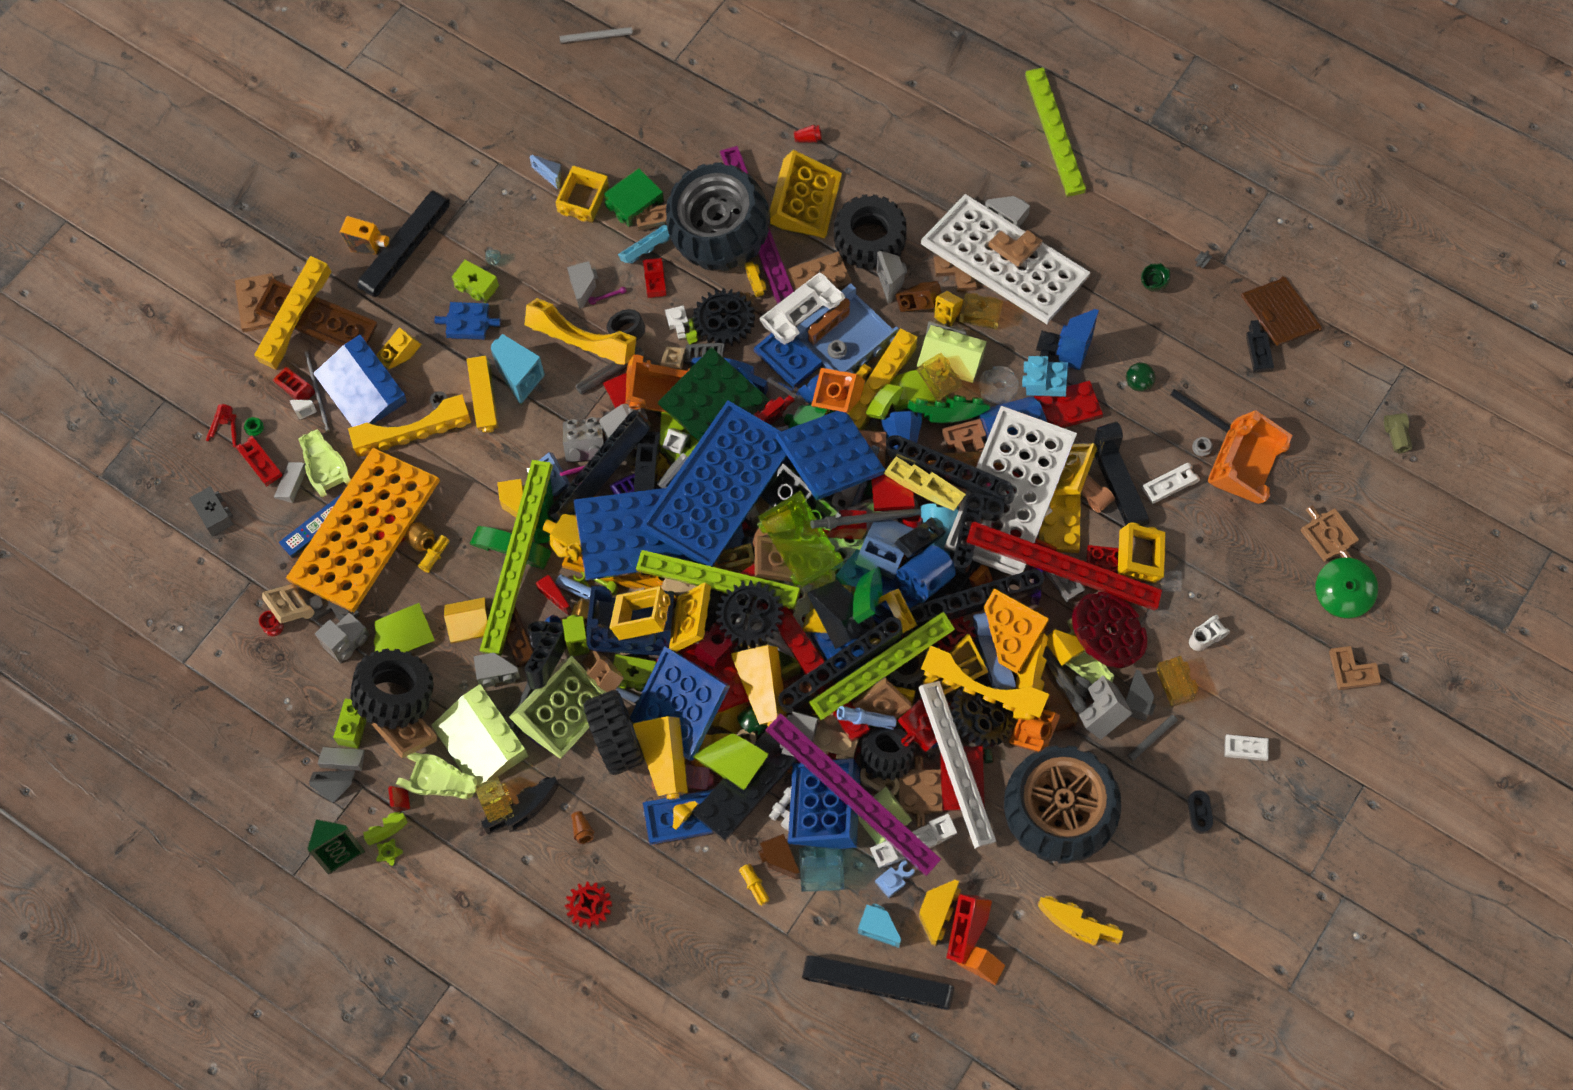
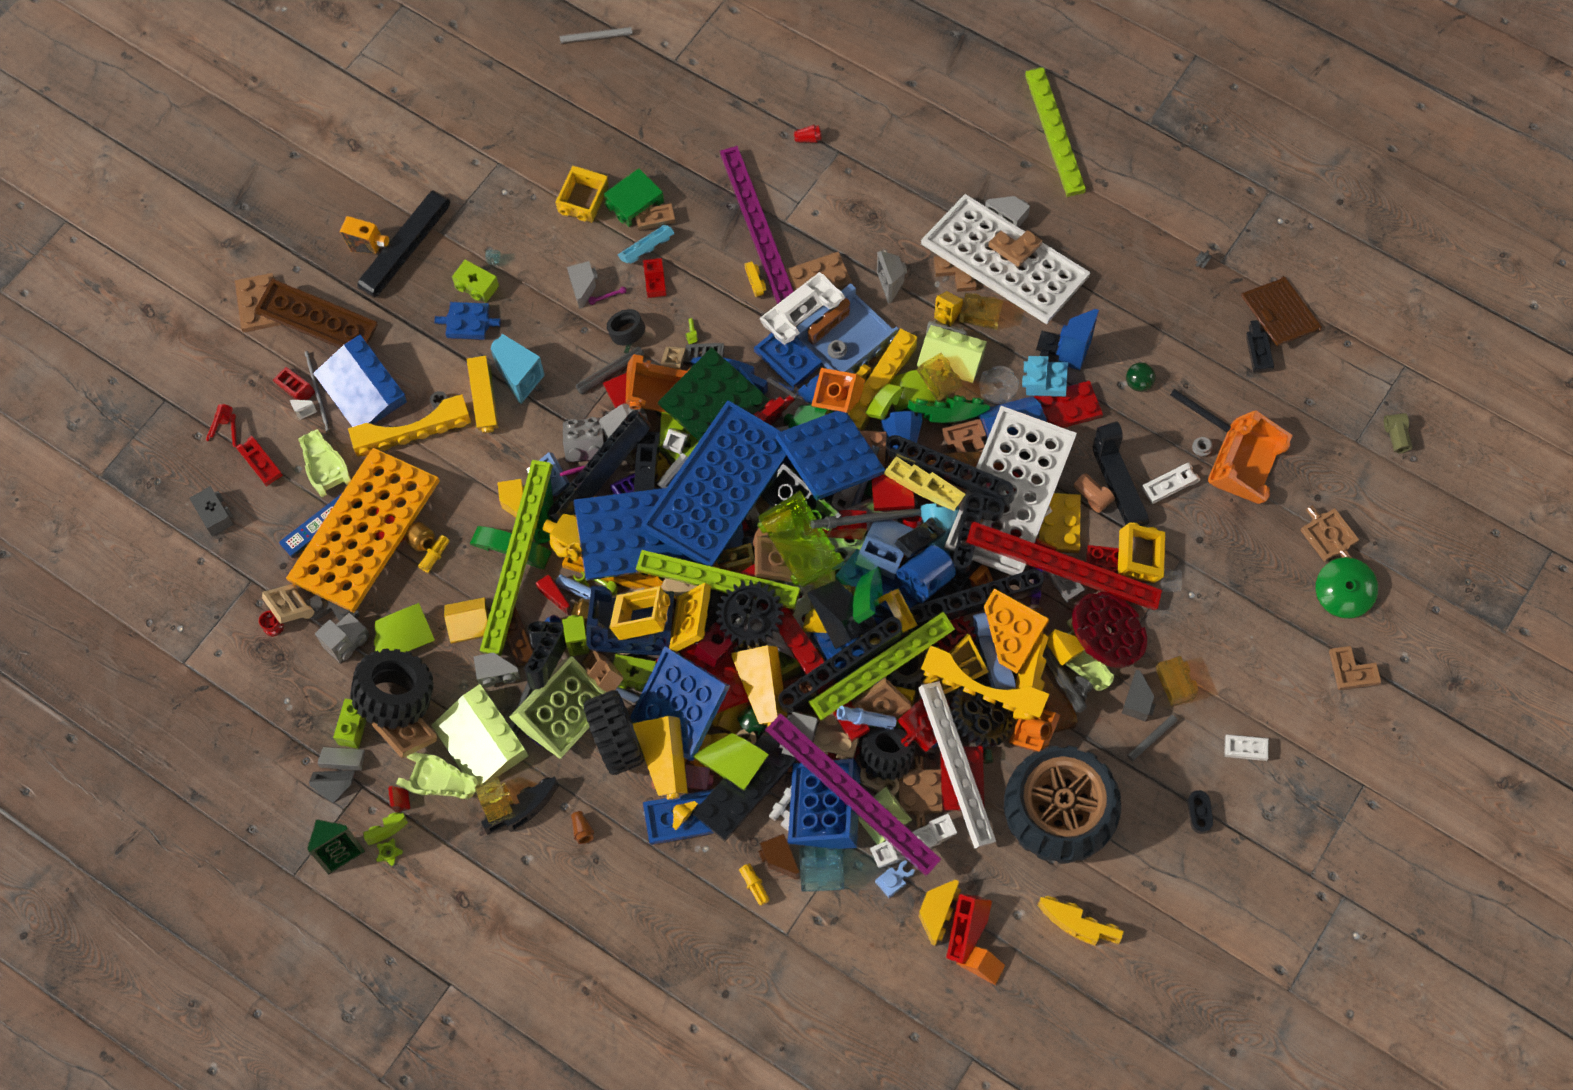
green plate [244,417,264,436] -> none
yellow arch [254,256,332,370] -> none
light grey slope [274,462,306,503] -> none
yellow slope [376,327,422,369] -> none
yellow arch [524,298,637,365] -> none
light blue slope [530,155,561,189] -> none
red gear [565,881,613,930] -> none
white plate [665,306,688,340] -> none
wheel [666,162,770,271] -> none
black gear [692,288,755,347] -> none
yellow slope [769,150,842,238] -> none
black beam [802,955,955,1010] -> none
black tyre [834,194,907,270] -> none
medium azure slope [858,904,901,948] -> none
reddish brown slope [895,281,942,312] -> none
yellow plate [1053,443,1097,495] -> none
light grey brick [1079,675,1133,740] -> none
dark green hair [1141,263,1171,292] -> none
white piece [1189,615,1230,651] -> none

